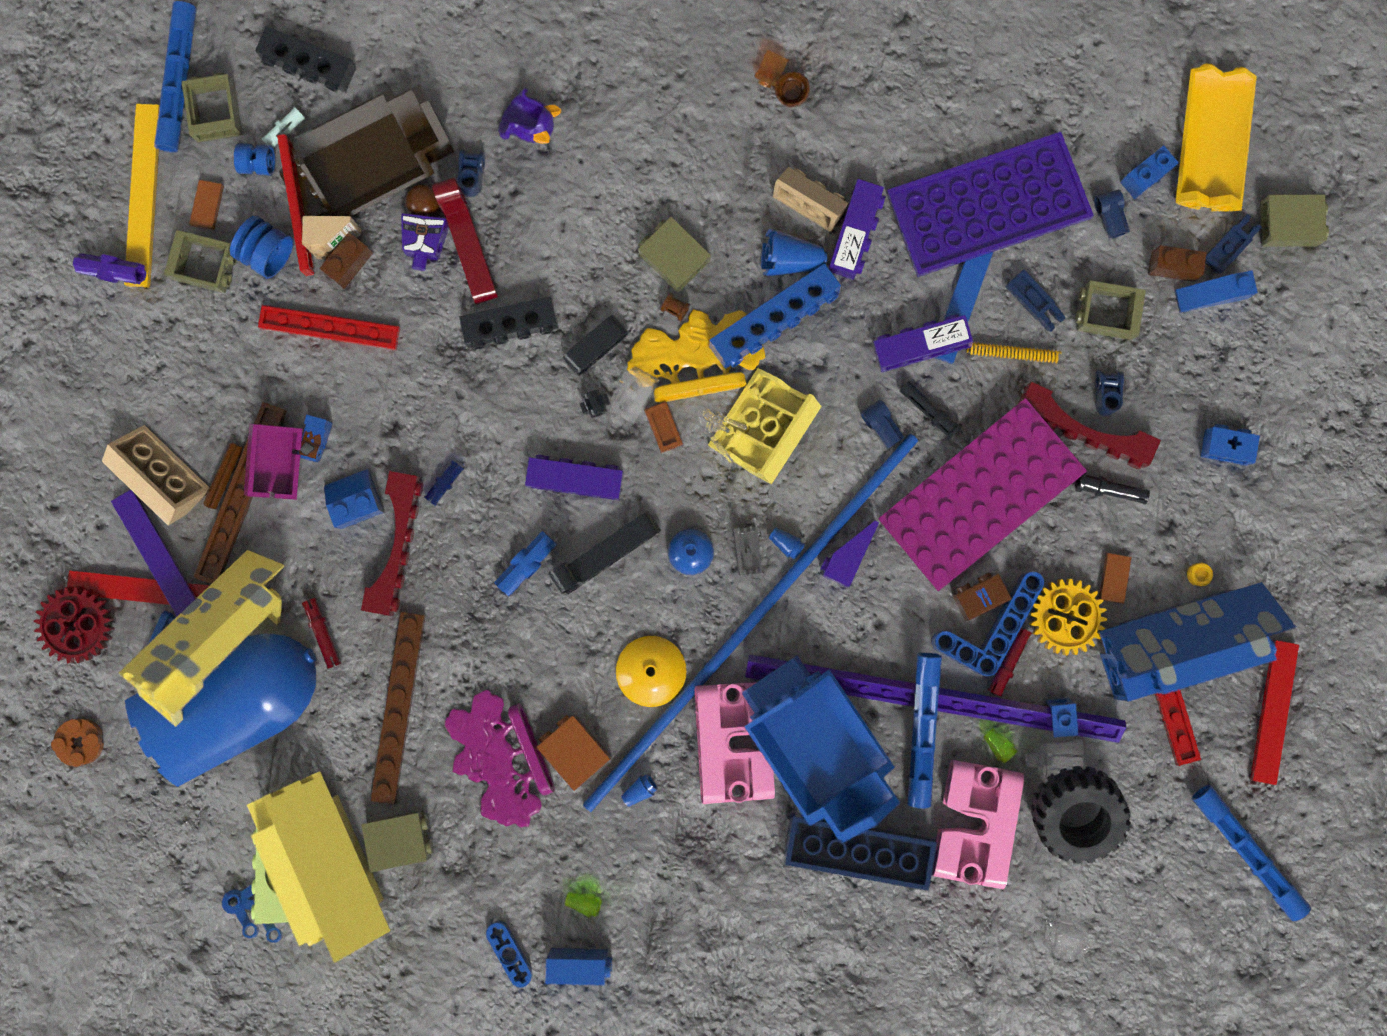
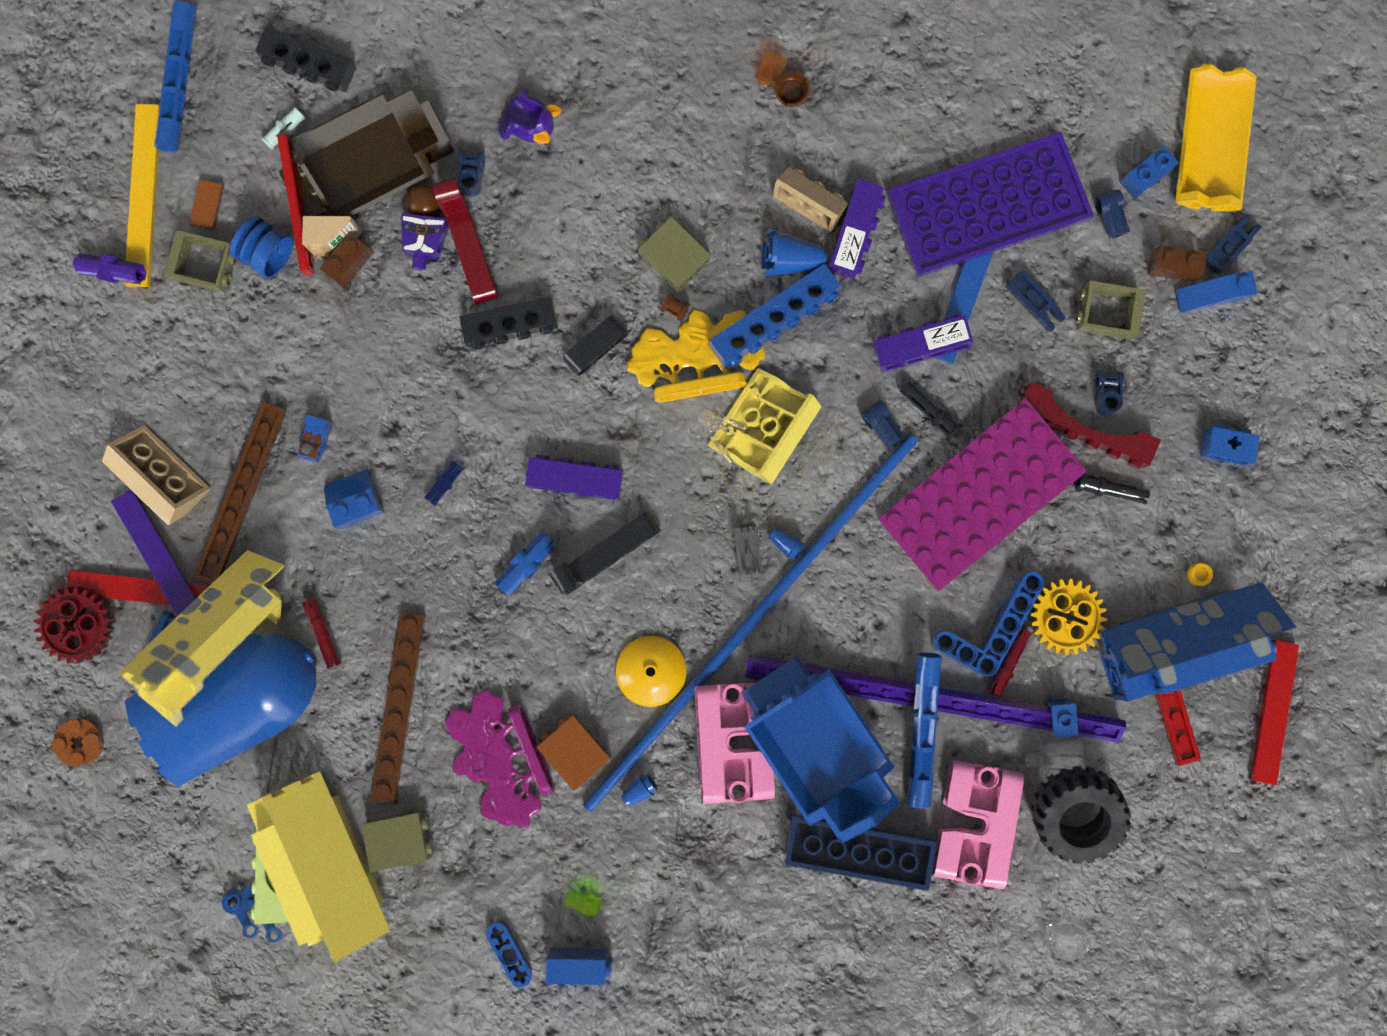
olive window [182,73,243,143] -> none
reddish brown axle [203,443,242,509] -> none
blue wheel [234,143,275,176] -> none
magenta piece [244,424,302,500] -> none
red tile [258,305,400,350] -> none
dark red arch [361,471,424,616] -> none
black gear [579,390,610,418] -> none
clear brick [609,366,659,424] -> none
dark orange tile [644,401,683,454] -> none
blue cylinder [668,528,714,576] -> none
dark purple slope [820,521,879,588] -> none
reddish brown brick [952,572,1011,621] -> none
yellow piece [967,342,1062,364] -> none
clear neon green cone [983,728,1018,764] -> none
dark orange tile [1099,553,1132,604] -> none
blue piece [1192,785,1311,921] -> none
olive brick [1260,195,1329,247] -> none

